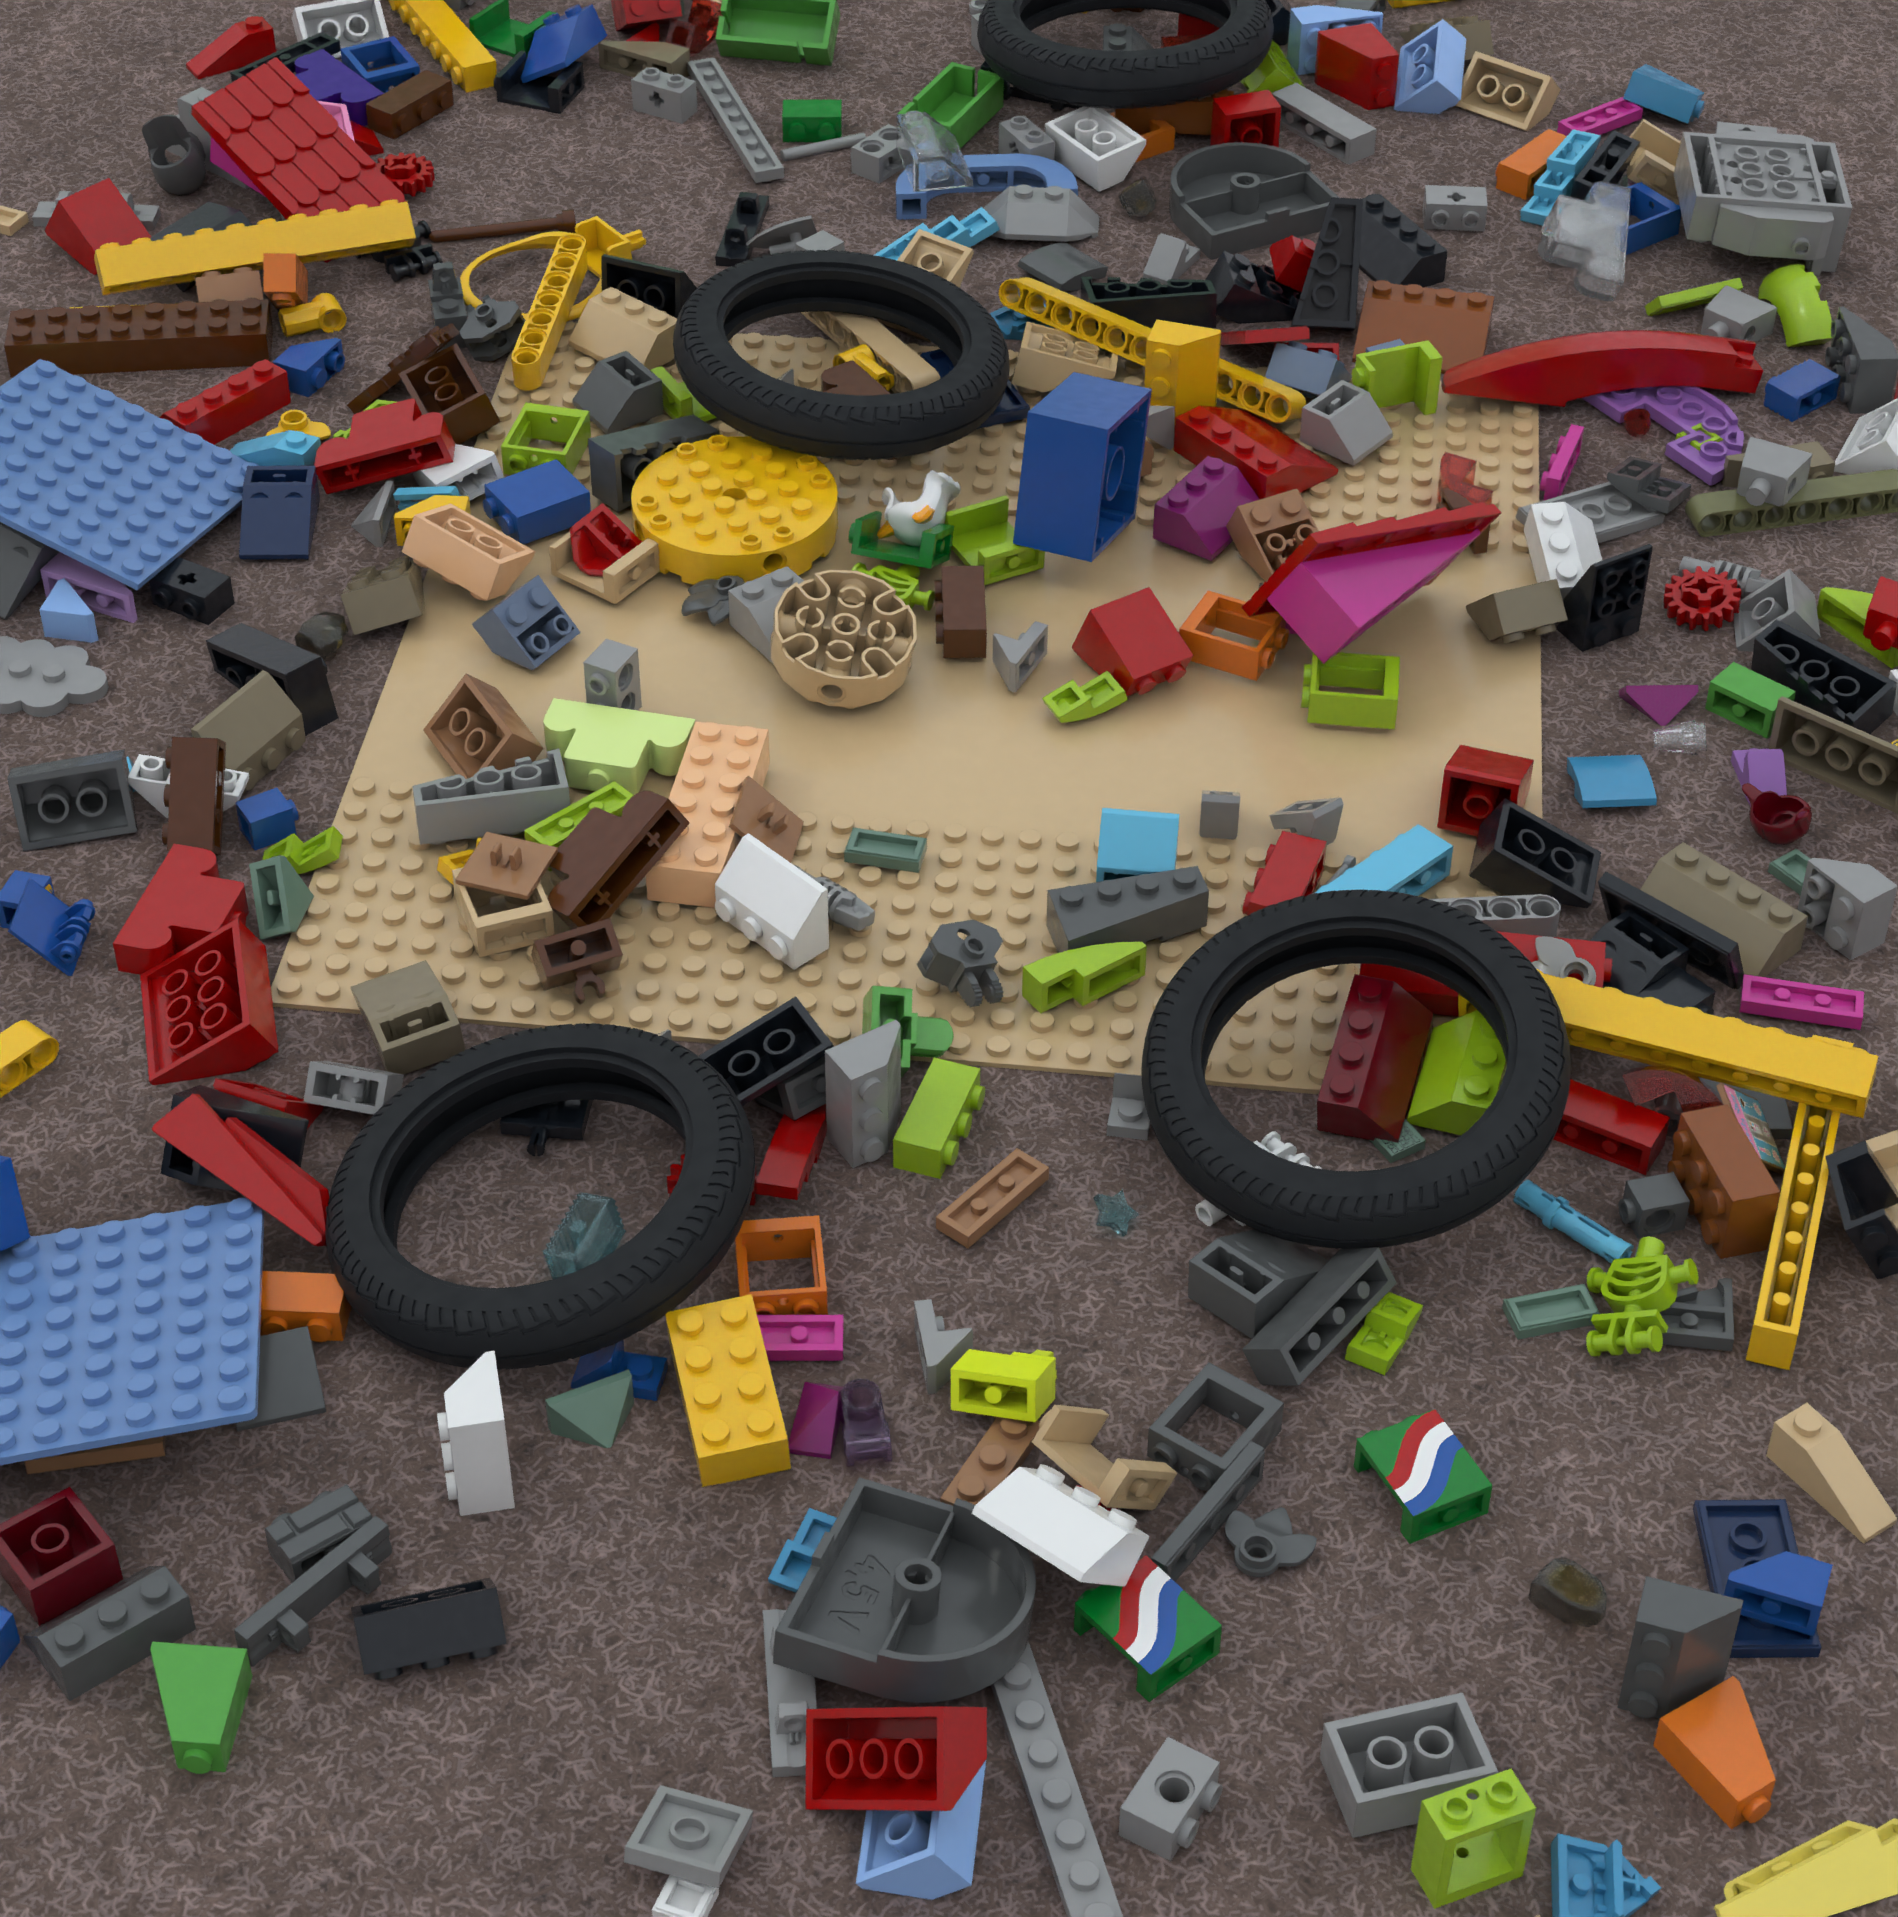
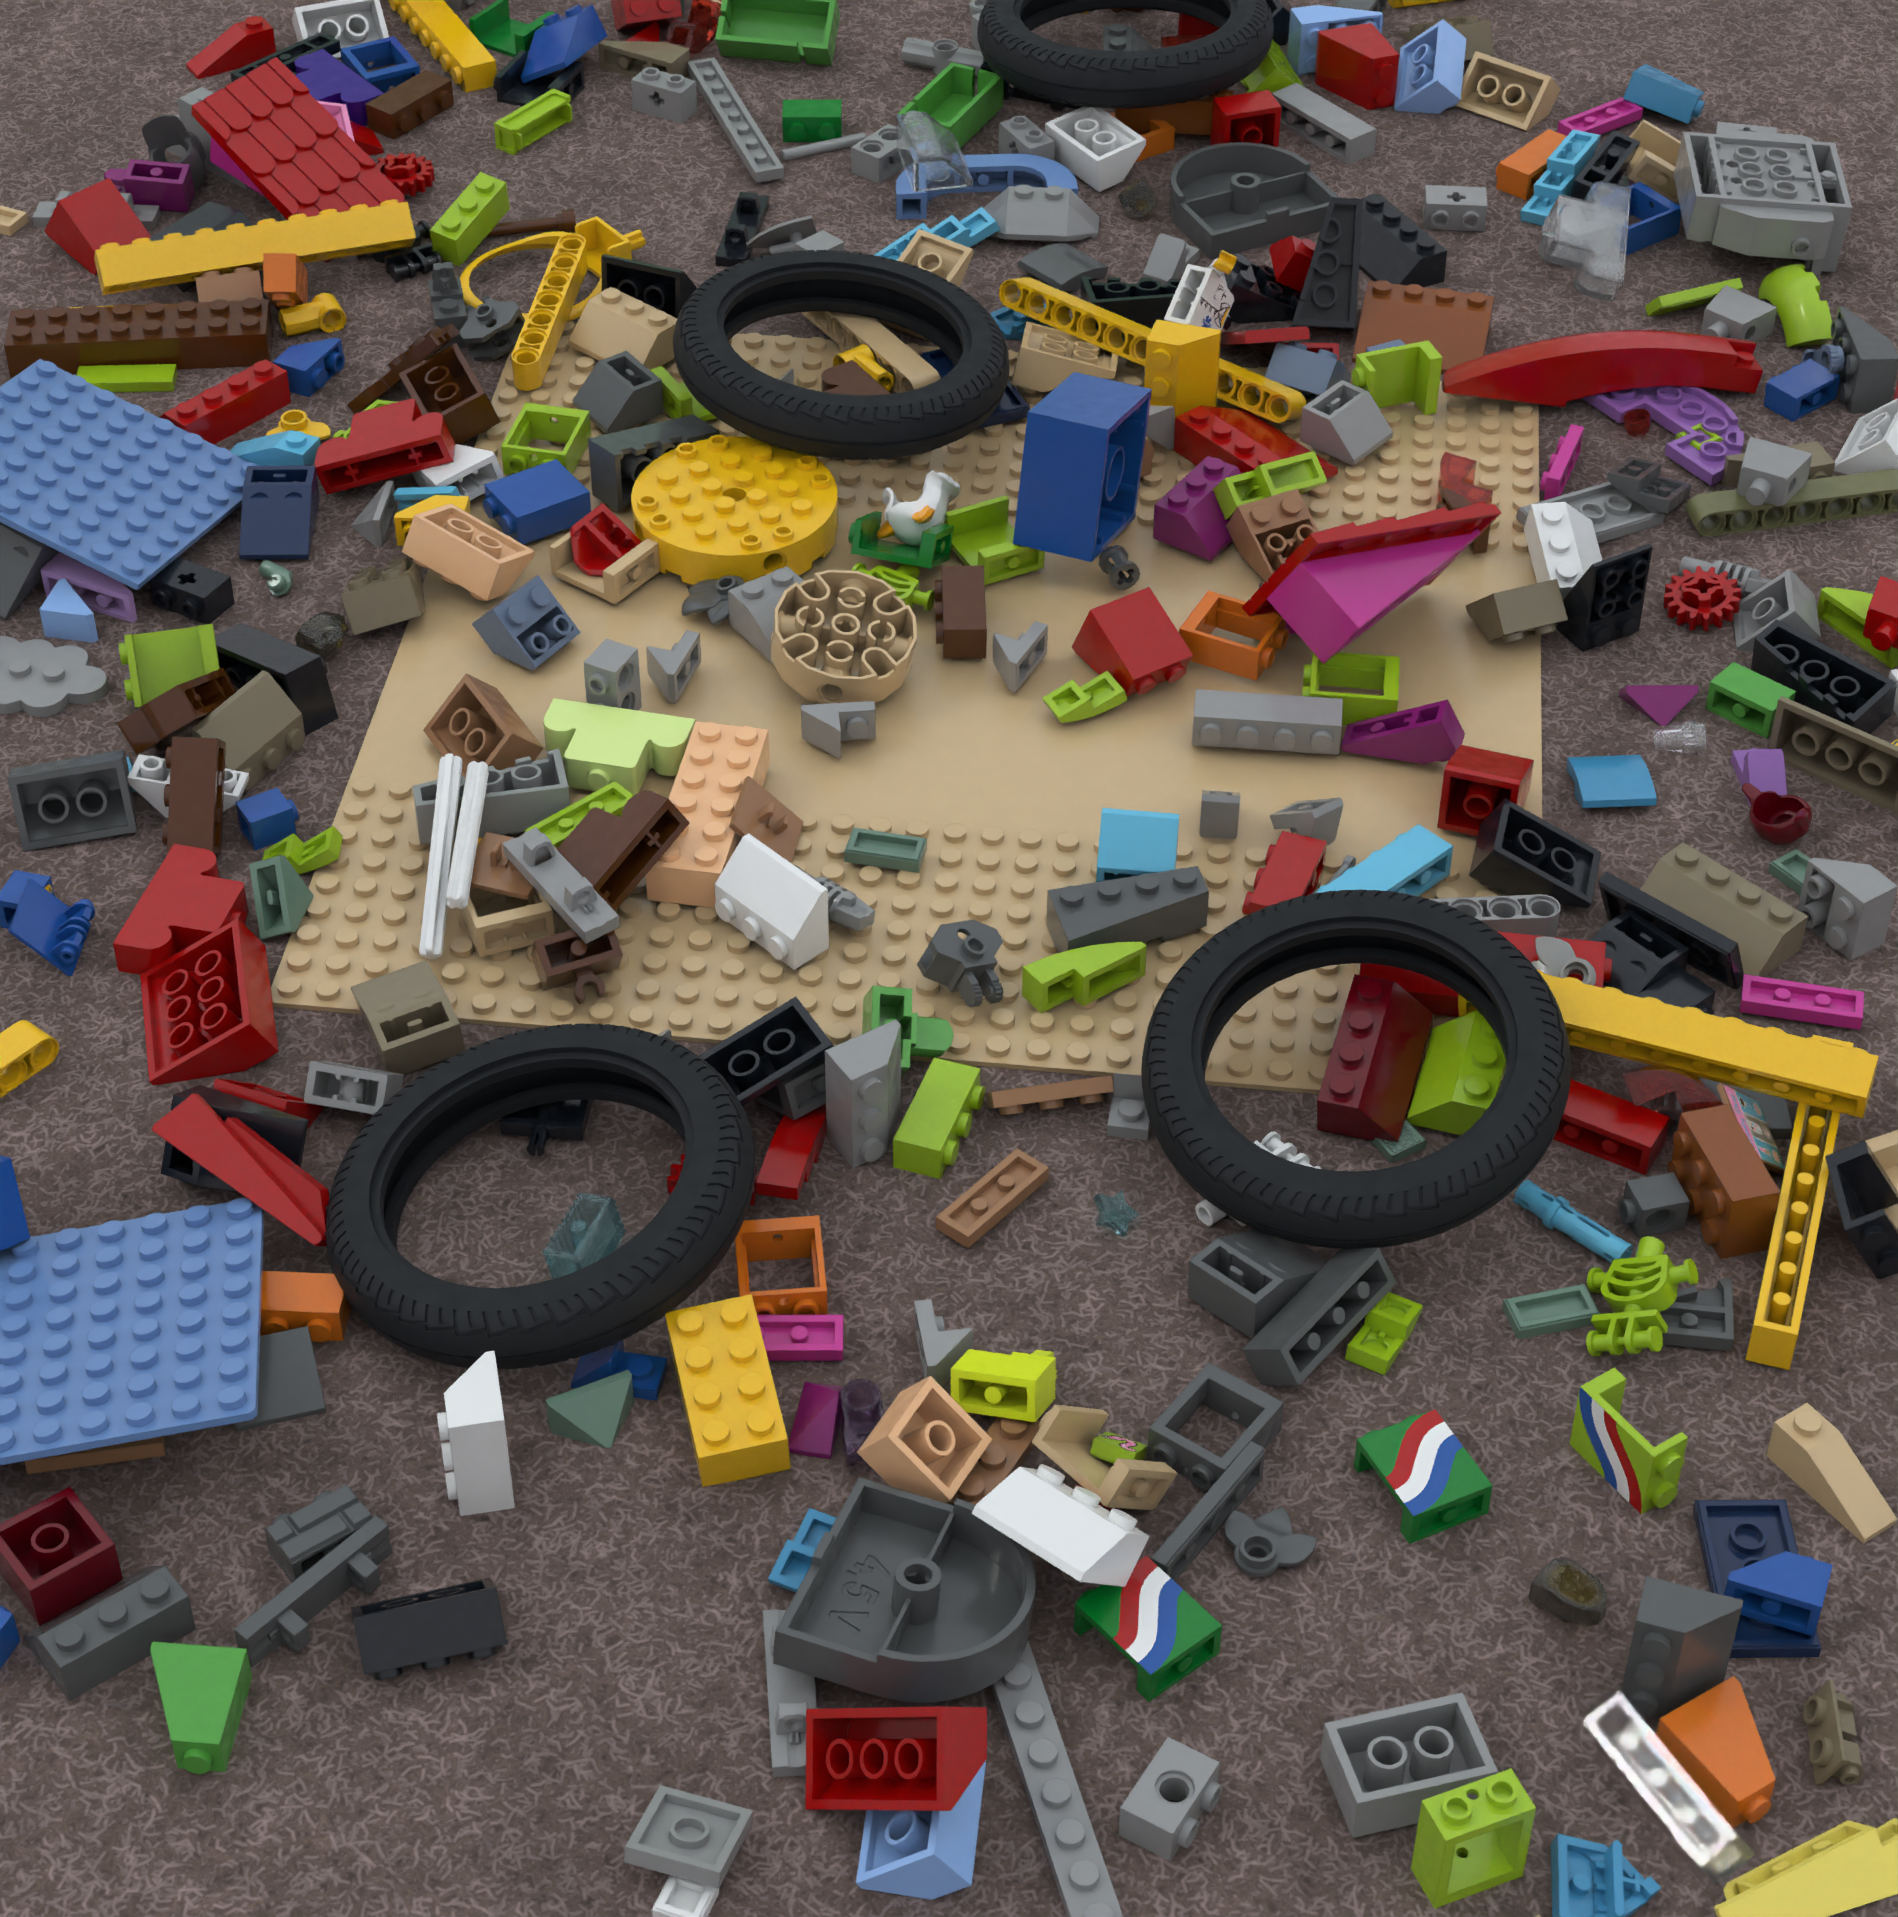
none -> lime tile [77,364,178,393]
none -> magenta hinge [104,159,195,213]
none -> reddish brown brick [117,668,237,755]
none -> lime panel [119,624,220,708]
none -> sand green arm [259,560,293,597]
none -> white axle [419,753,463,960]
none -> lime brick [430,172,510,266]
none -> white axle [446,761,489,909]
none -> lime container [494,88,573,155]
none -> light grey hinge [502,827,620,944]
none -> light grey slope [646,630,701,703]
none -> light grey slope [801,701,876,758]
none -> light nougat brick [857,1376,992,1503]
none -> light grey piece [901,37,986,78]
none -> medium nougat plate [985,1075,1114,1116]
none -> lime tile [1090,1431,1148,1464]
none -> dark grey bush [1098,545,1140,590]
none -> white torso [1164,250,1237,332]
none -> light grey brick [1192,689,1343,755]
none -> lime slope [1213,451,1328,520]
none -> magenta slope [1341,700,1465,764]
none -> lime panel [1569,1367,1688,1515]
none -> clear brick [1582,1690,1755,1886]
none -> sand blue piece [1801,344,1845,374]
none -> dark tan hinge [1803,1679,1864,1785]

